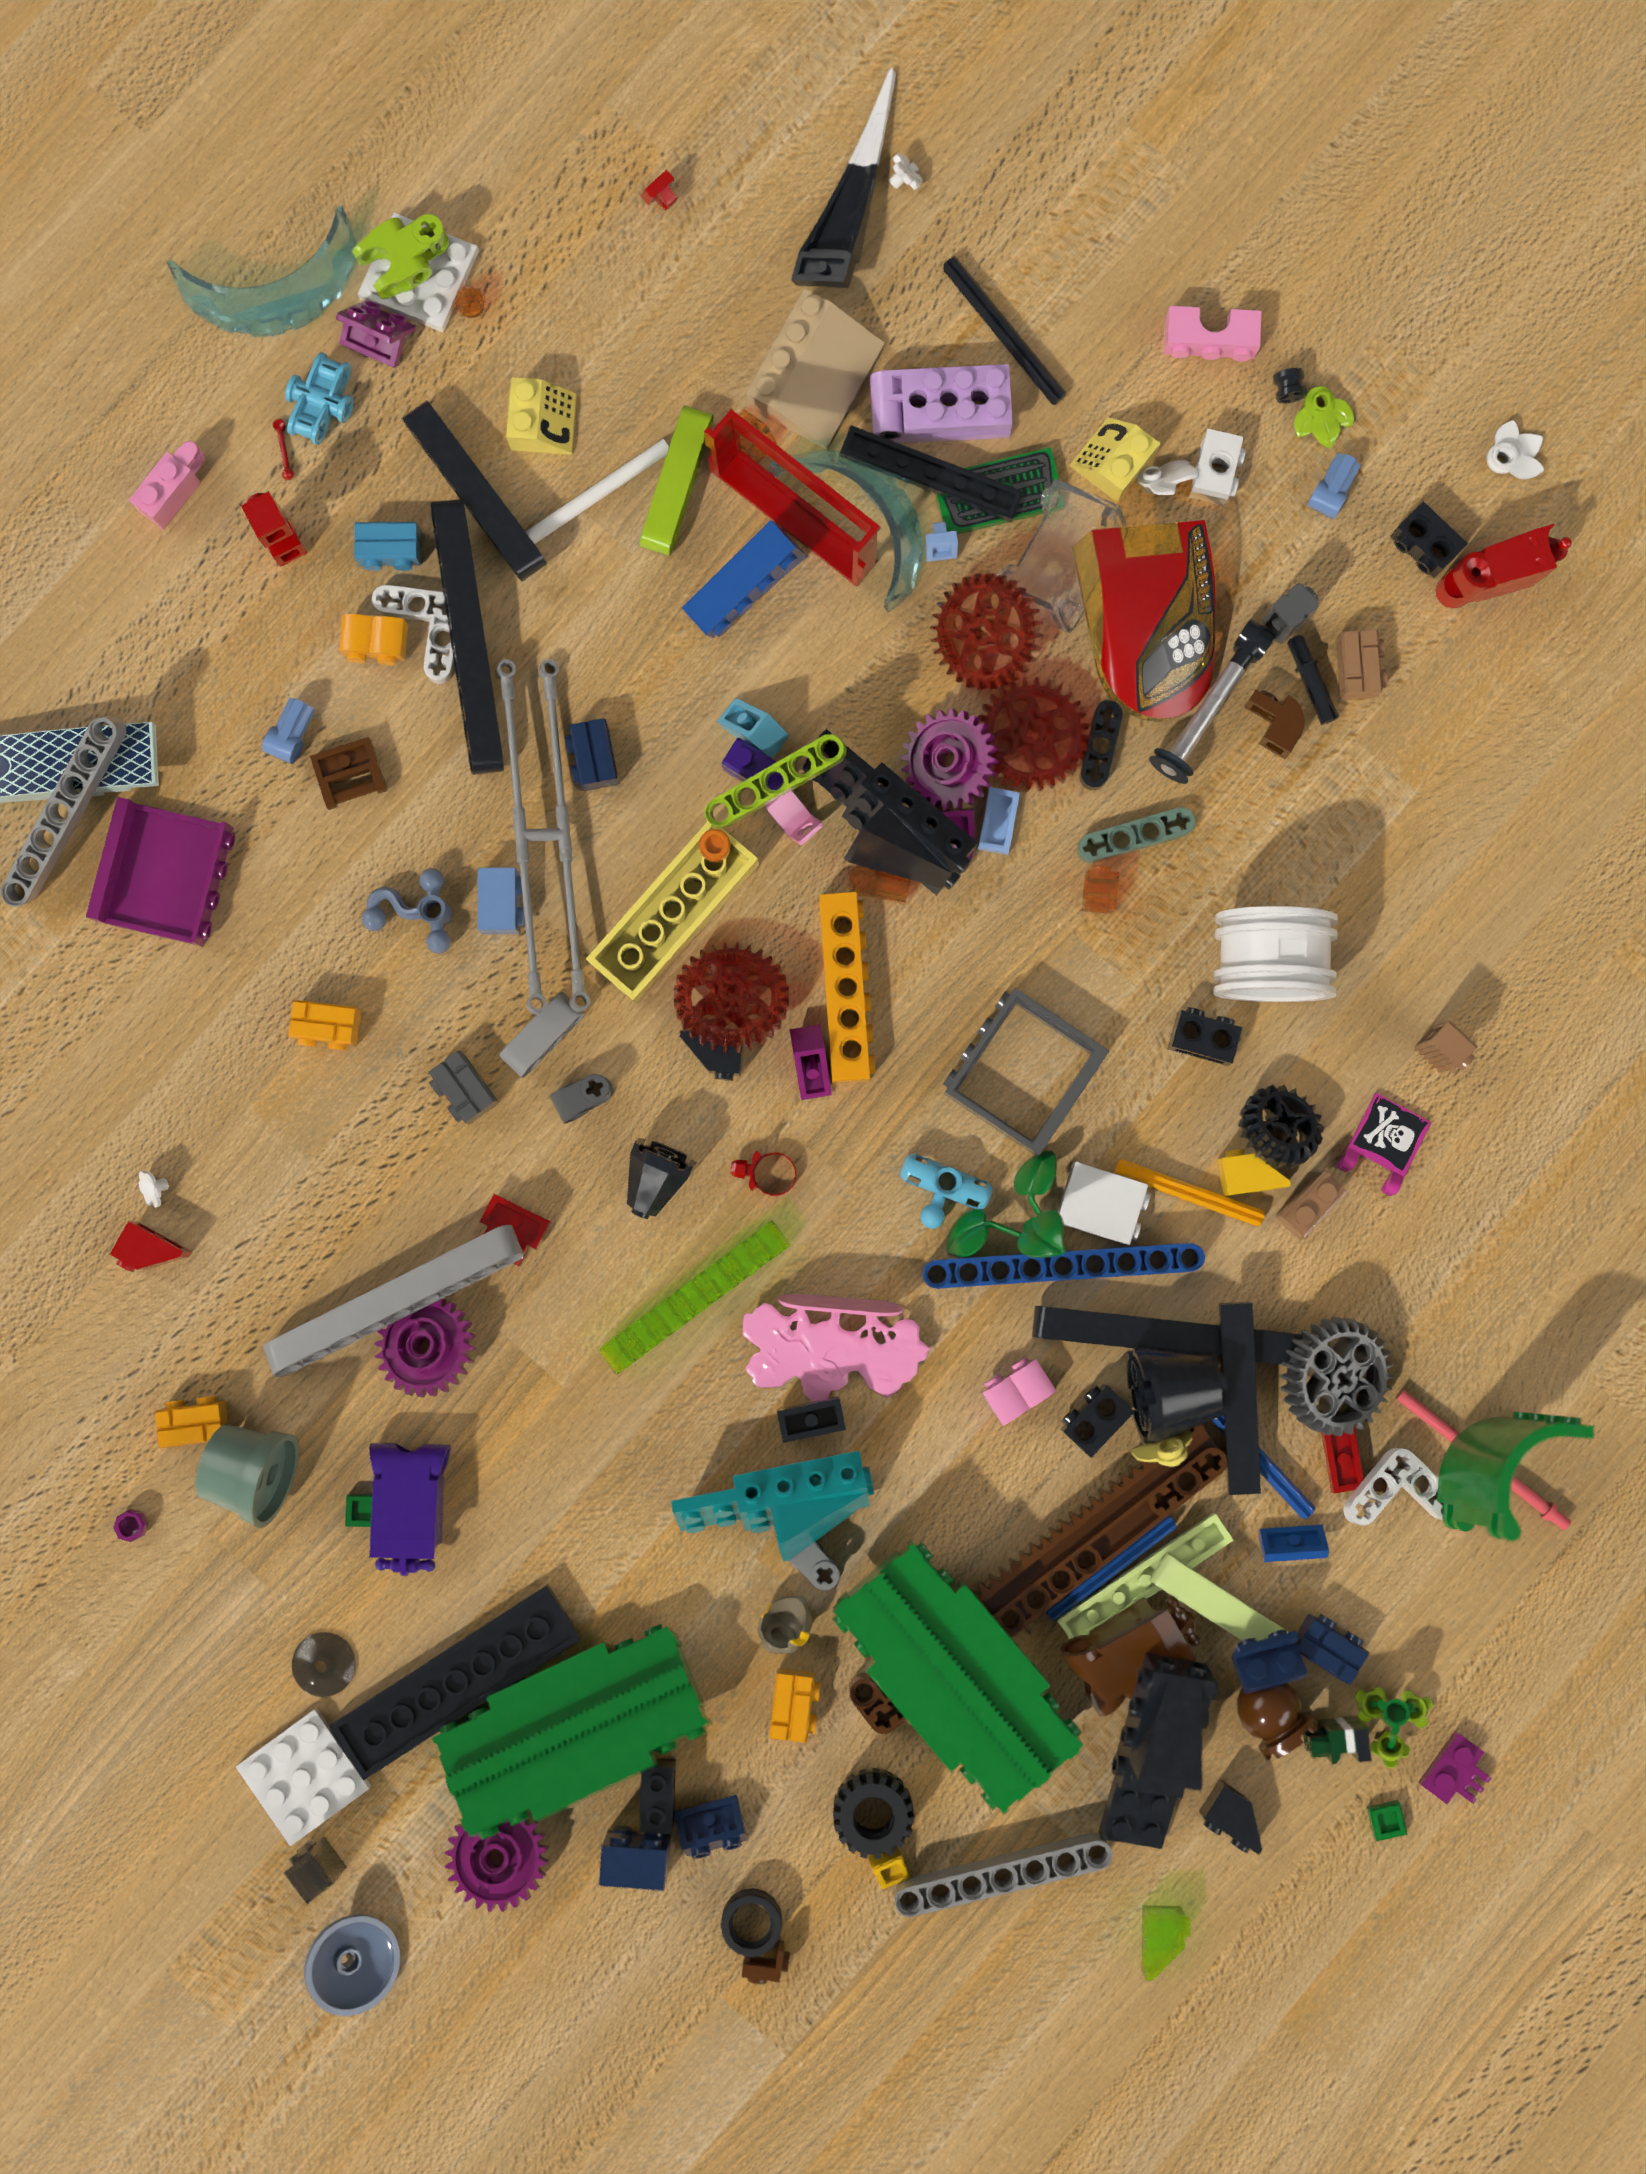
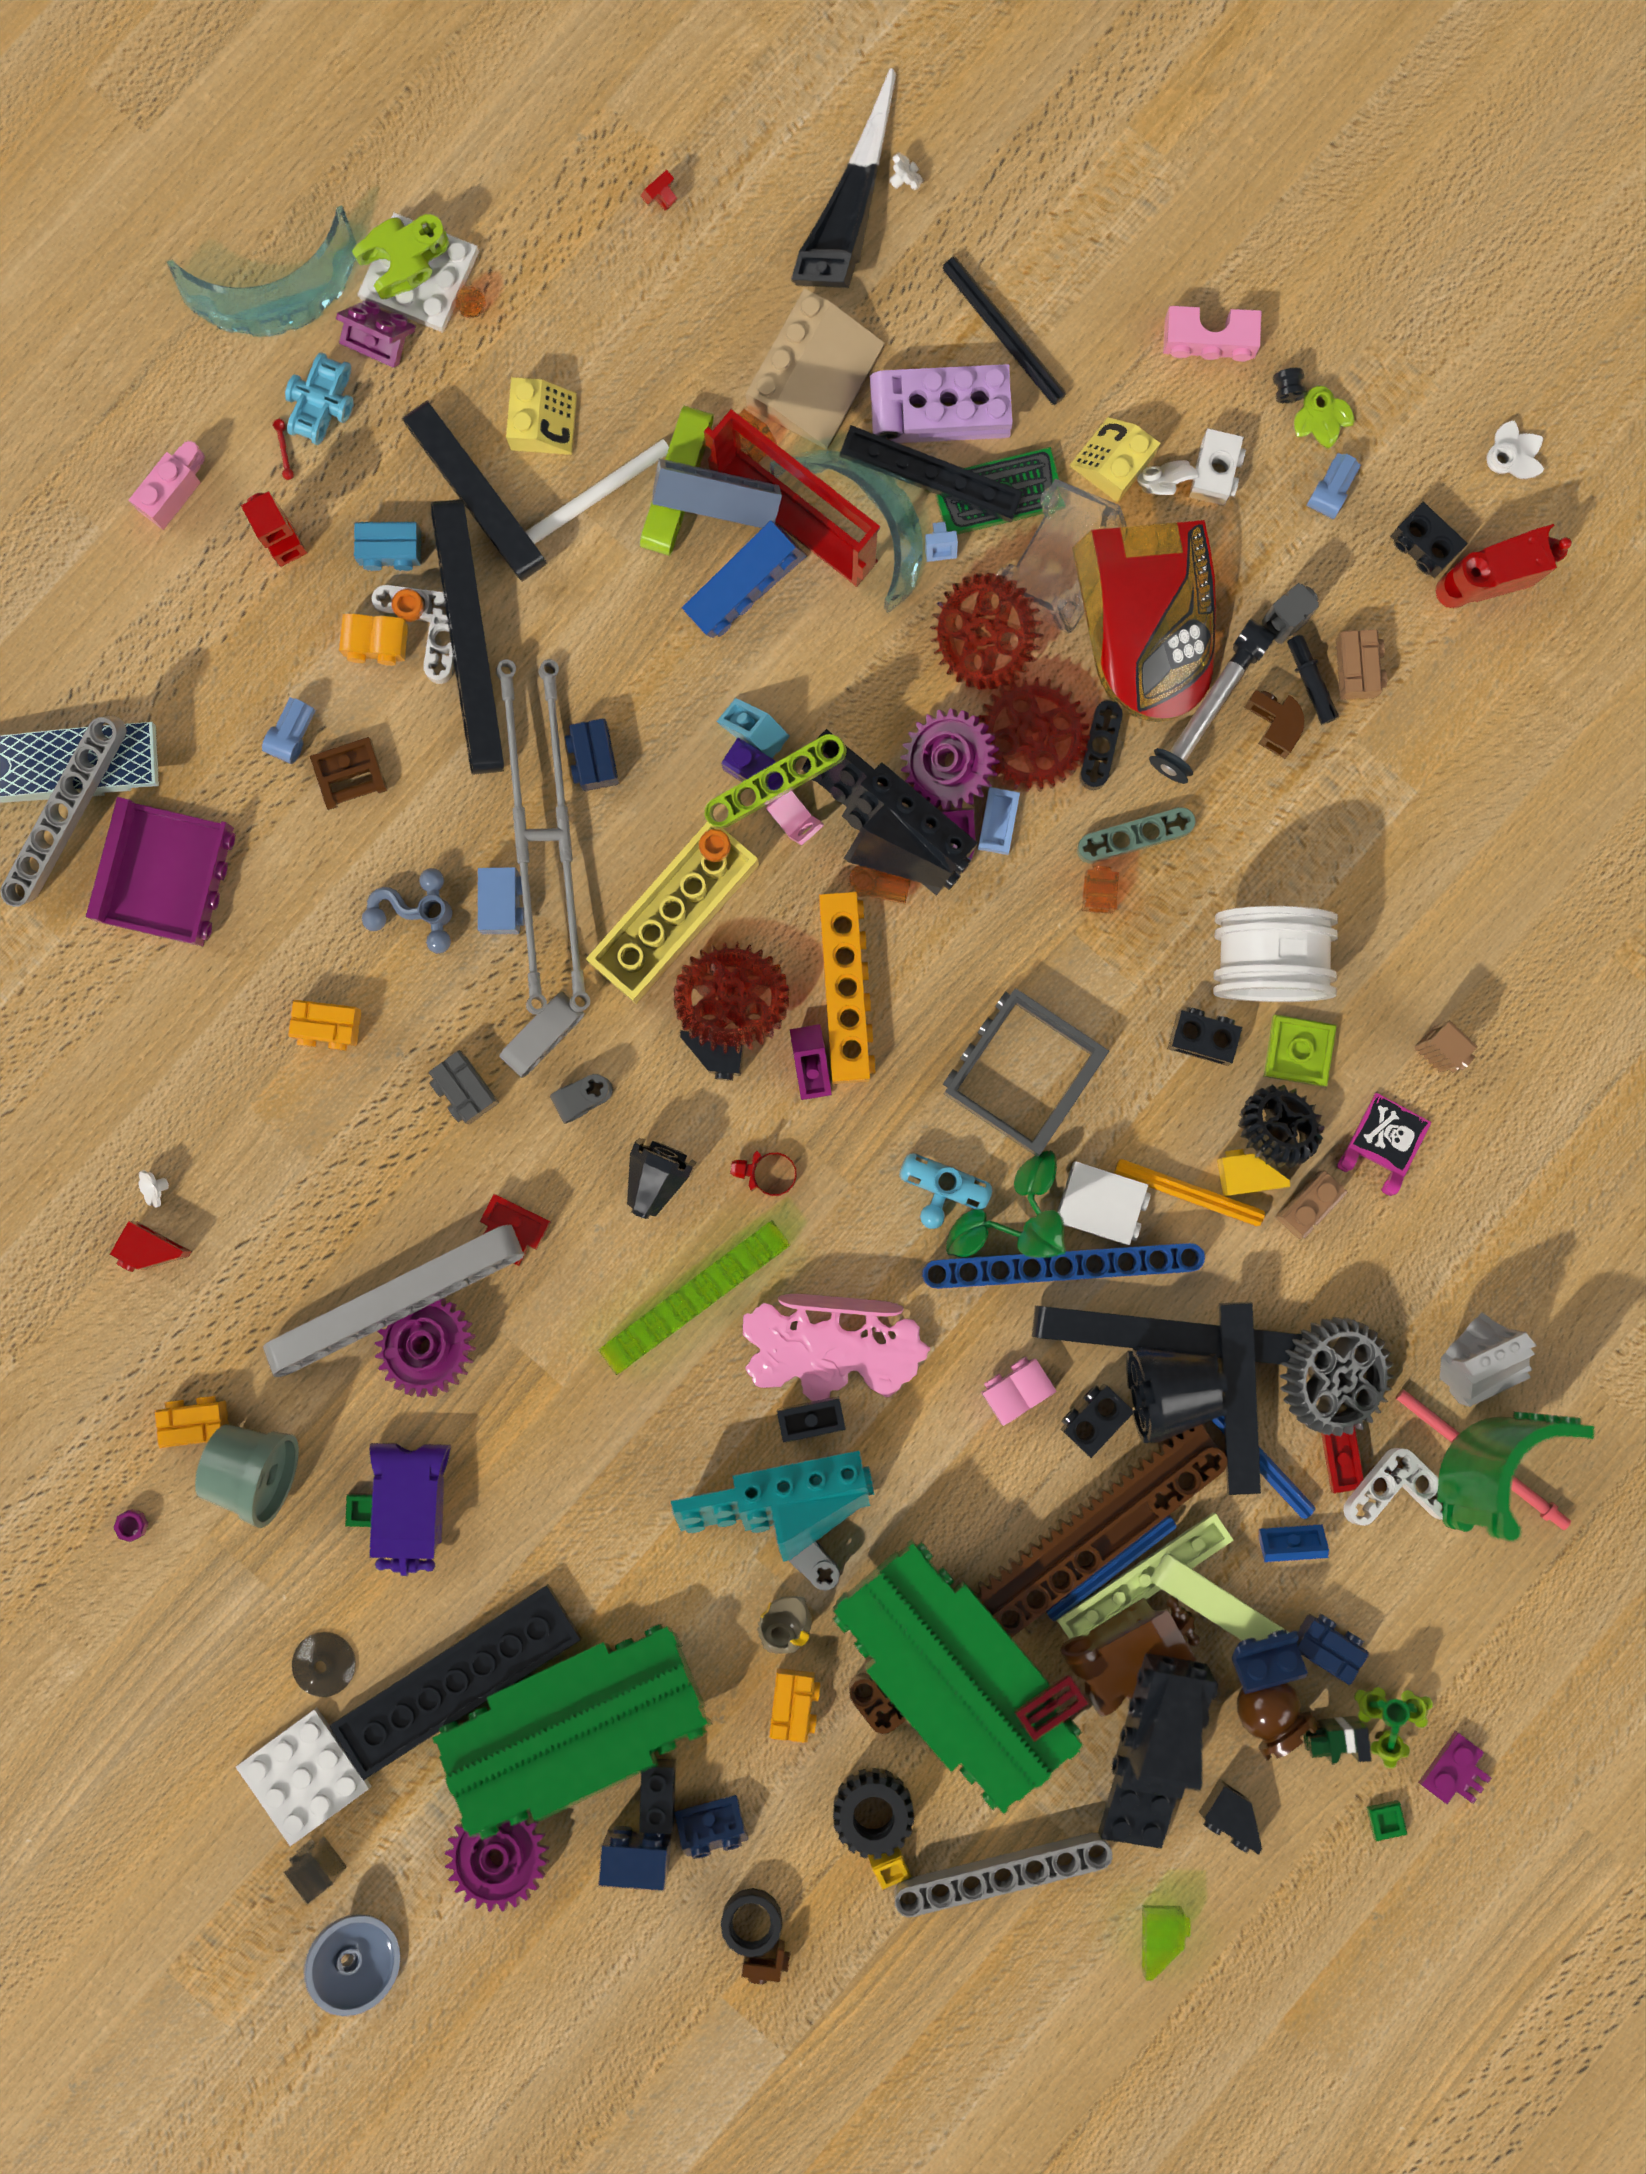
light yellow plate [1131,1430,1193,1467] -> none
none -> orange tile [392,589,424,622]
none -> sand blue brick [652,459,782,528]
none -> dark red tile [1014,1674,1088,1741]
none -> lime tile [1263,1015,1337,1087]
none -> light grey slope [1440,1313,1536,1407]

